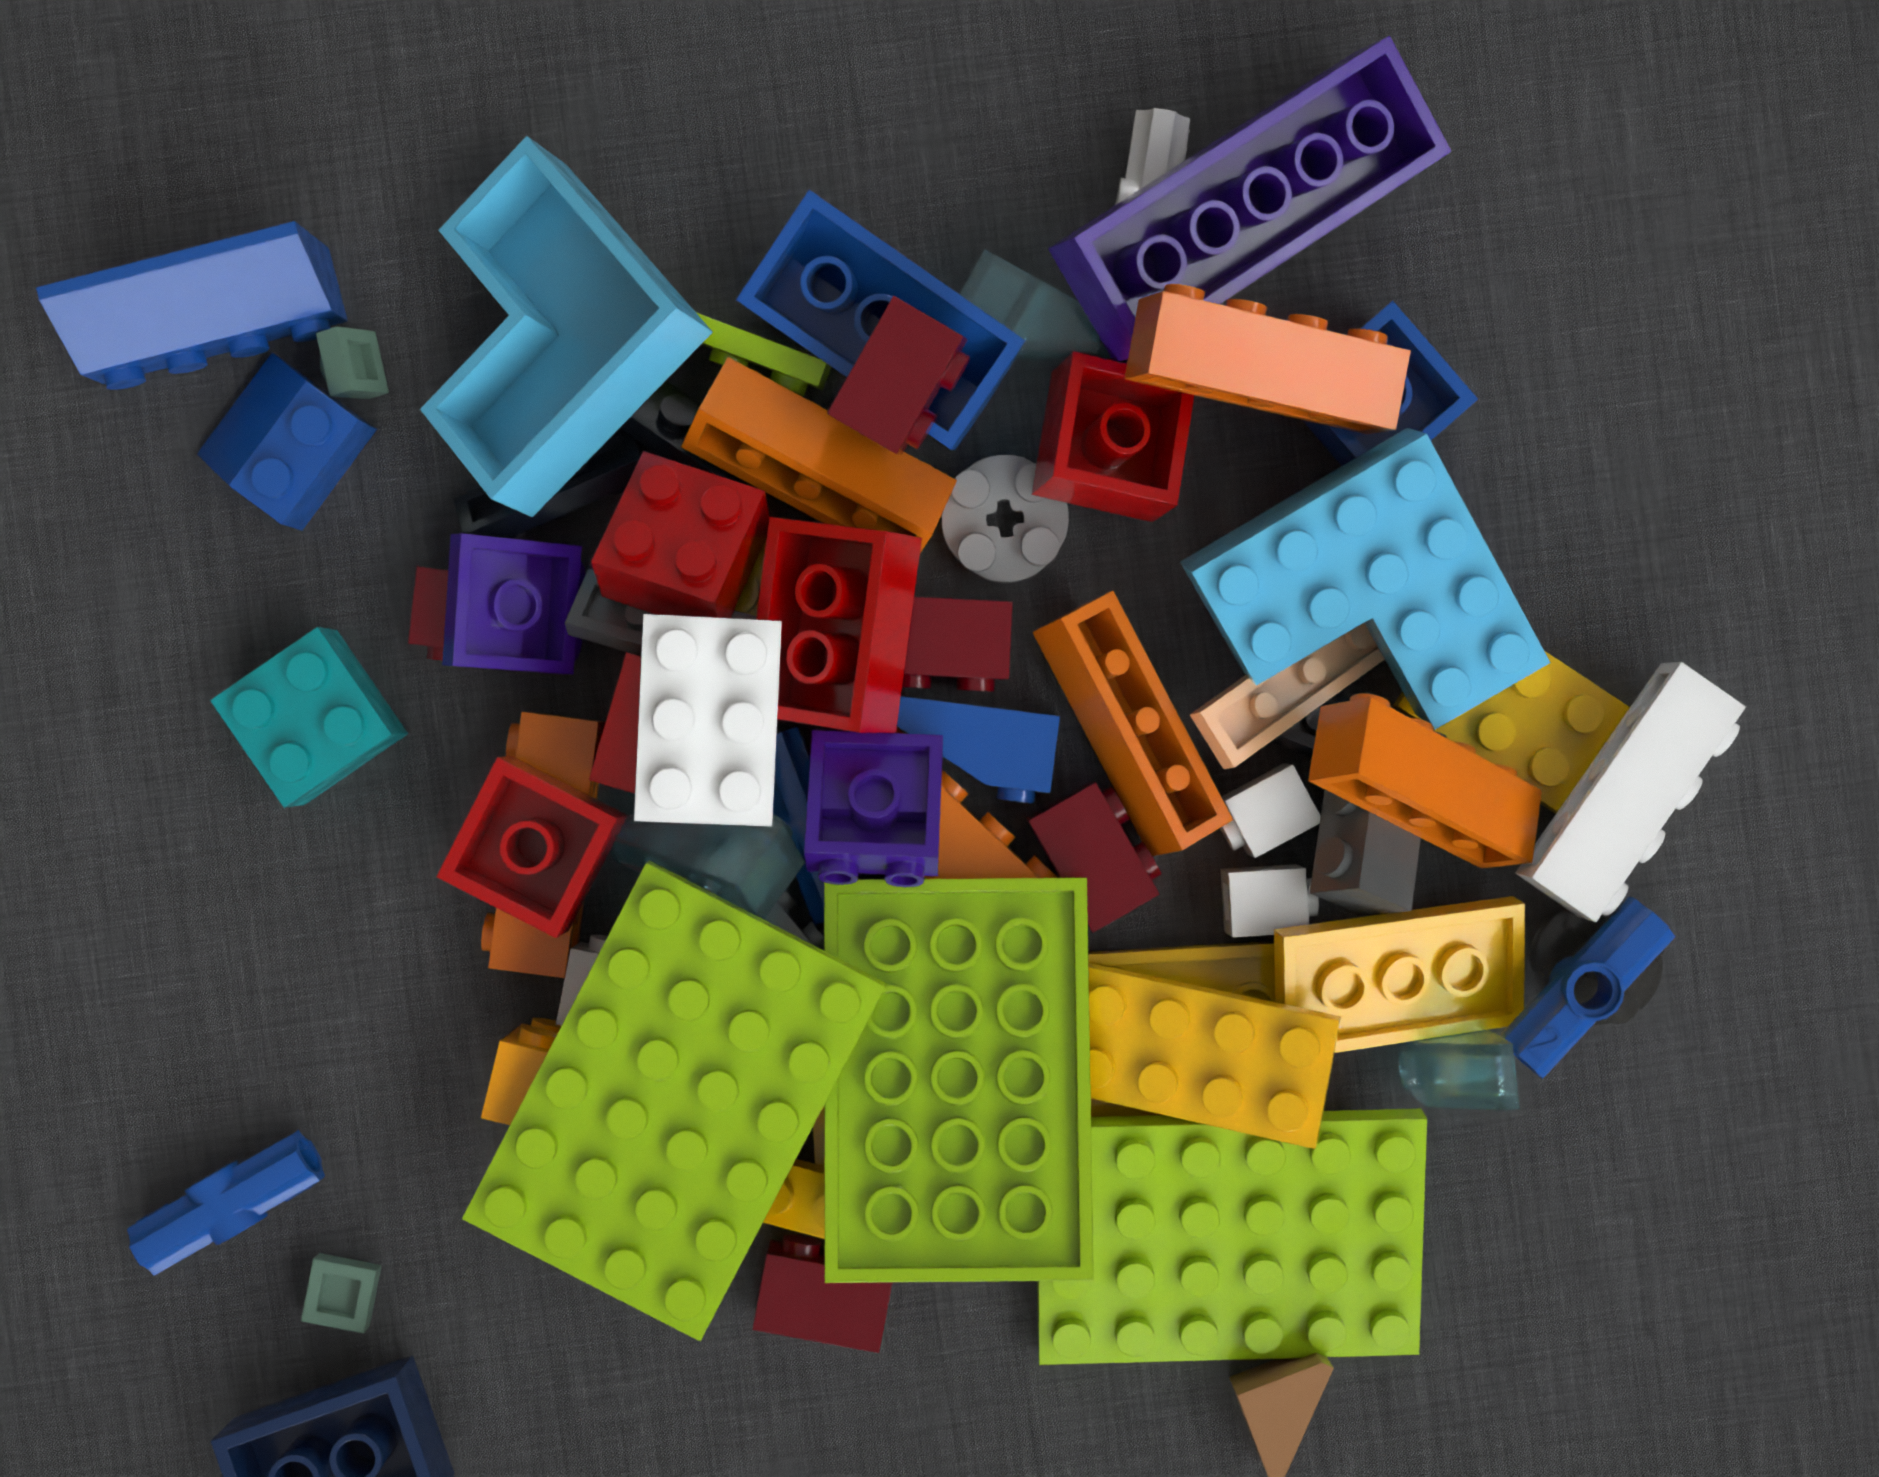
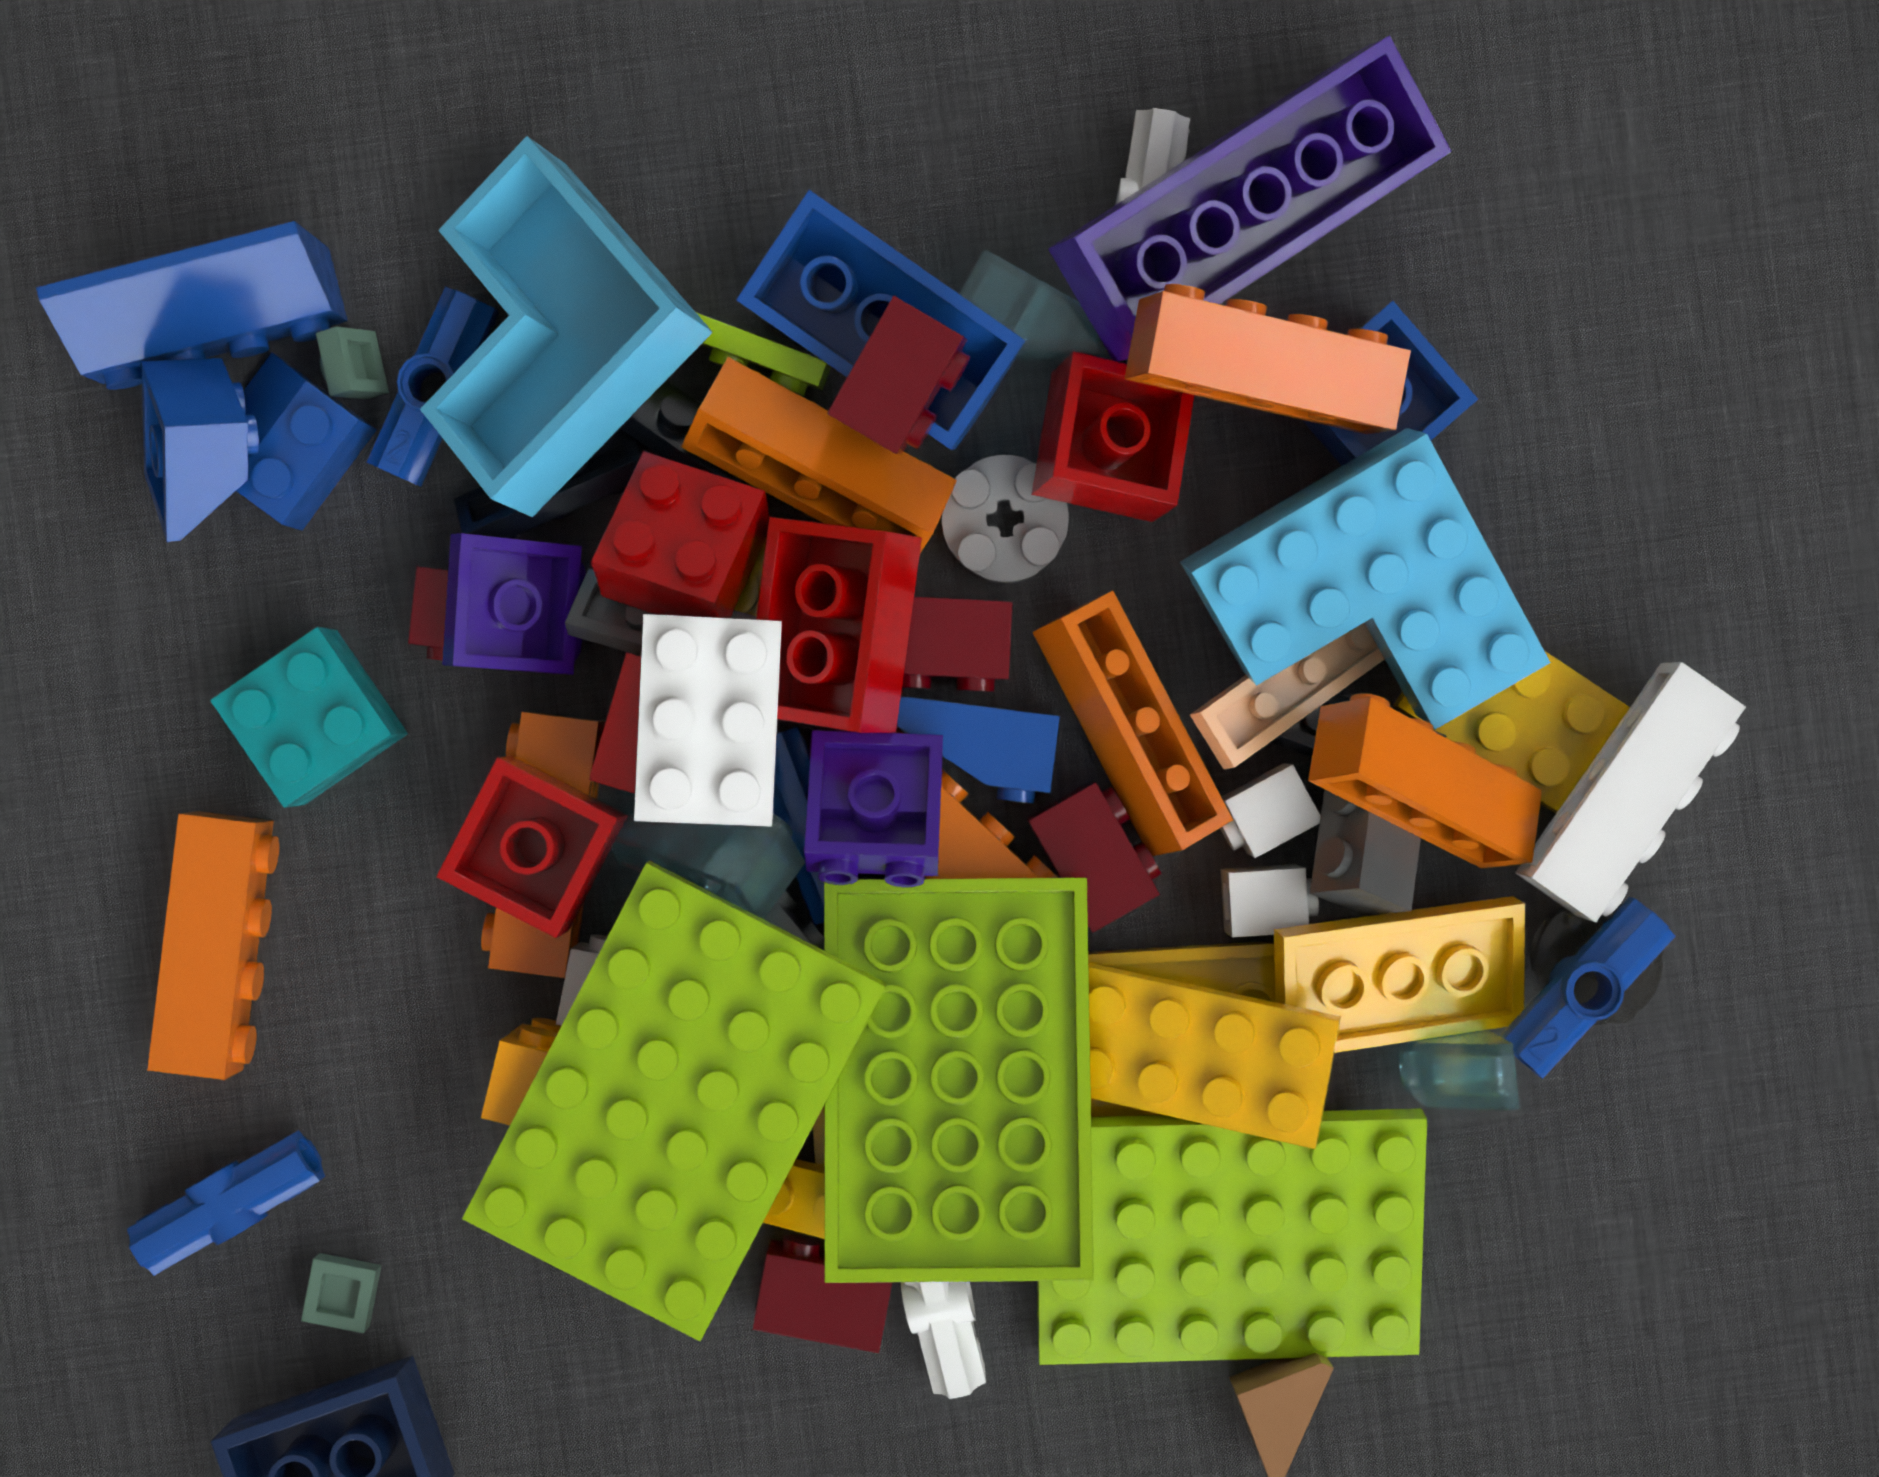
none -> blue slope [141,358,259,542]
none -> orange brick [147,811,280,1080]
none -> blue piece [366,286,499,487]
none -> white piece [901,1282,986,1399]

